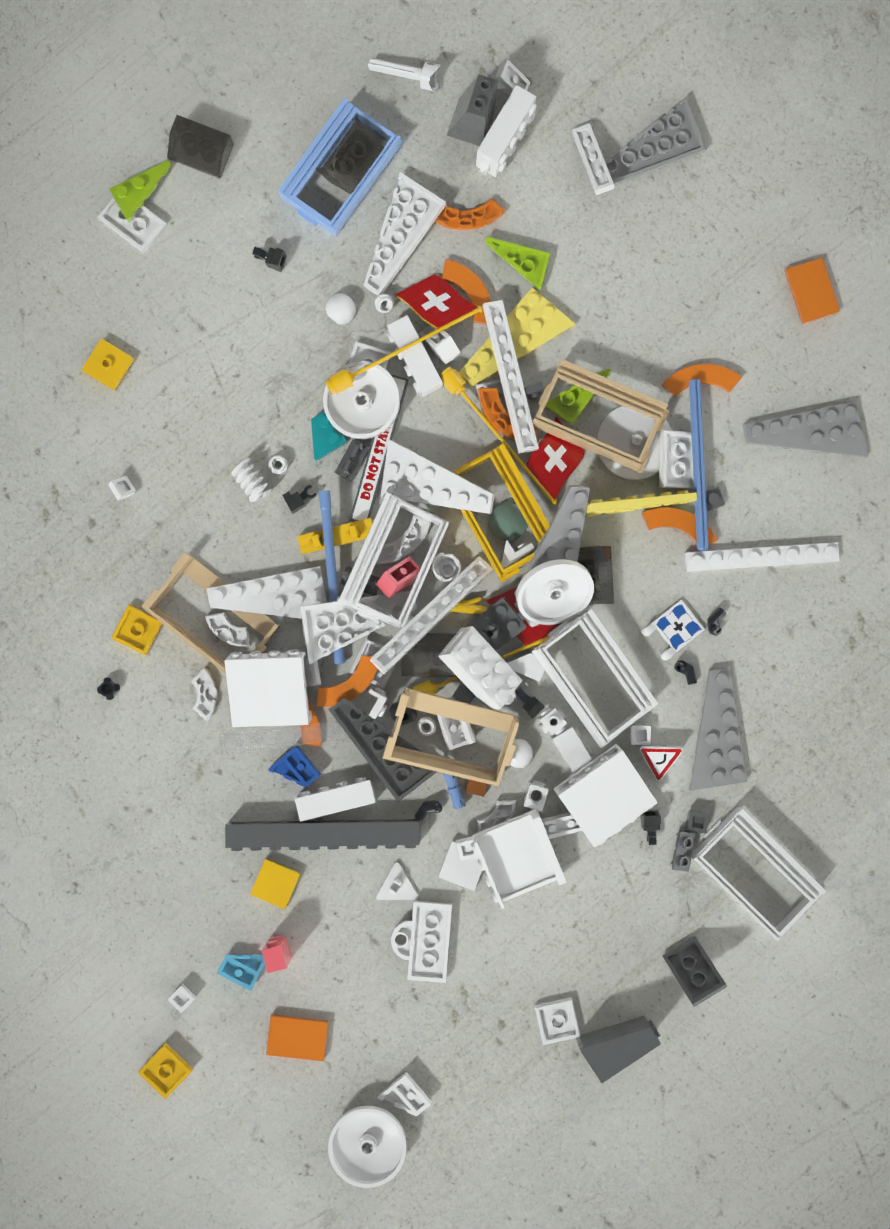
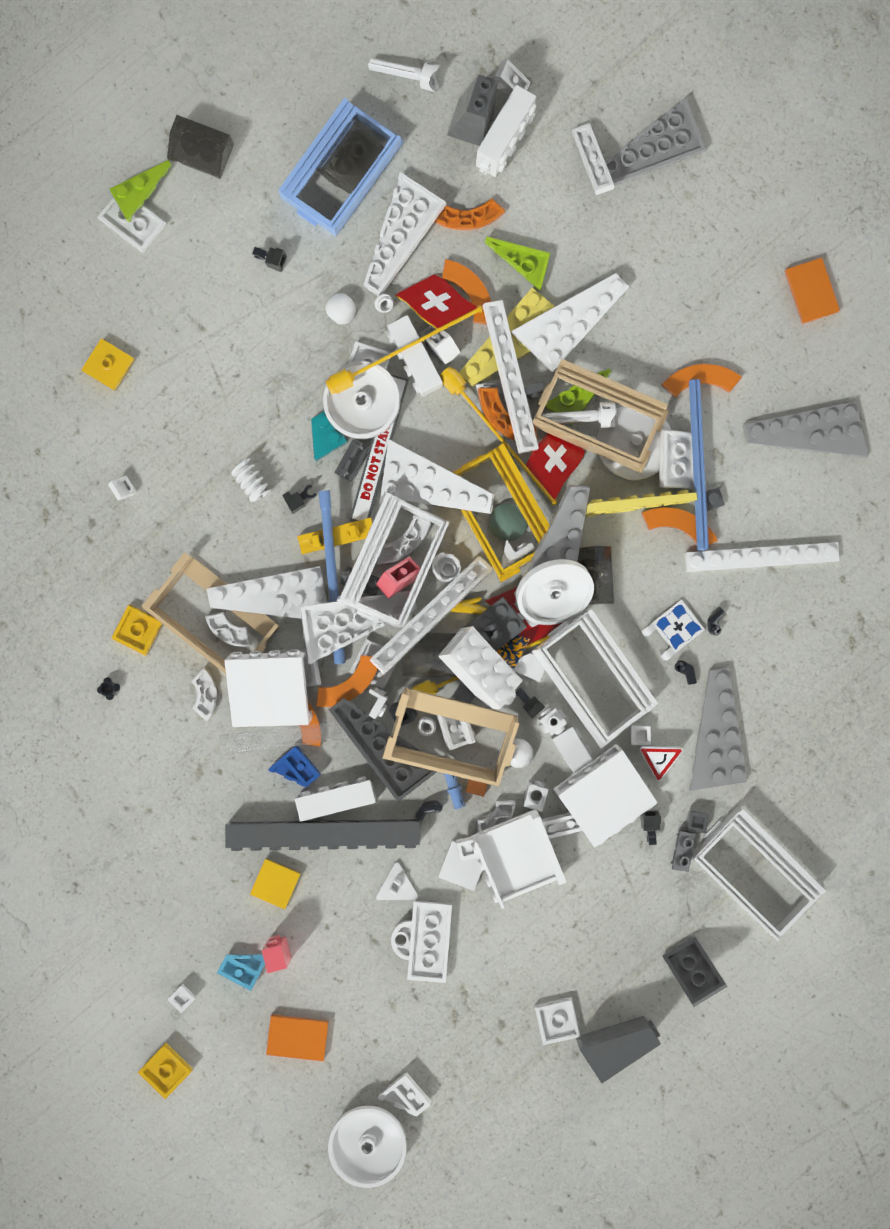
white plate [268,455,288,474] -> none
none -> sticker [496,635,530,669]
none -> white wing [511,273,629,372]
none -> white piece [542,401,616,428]

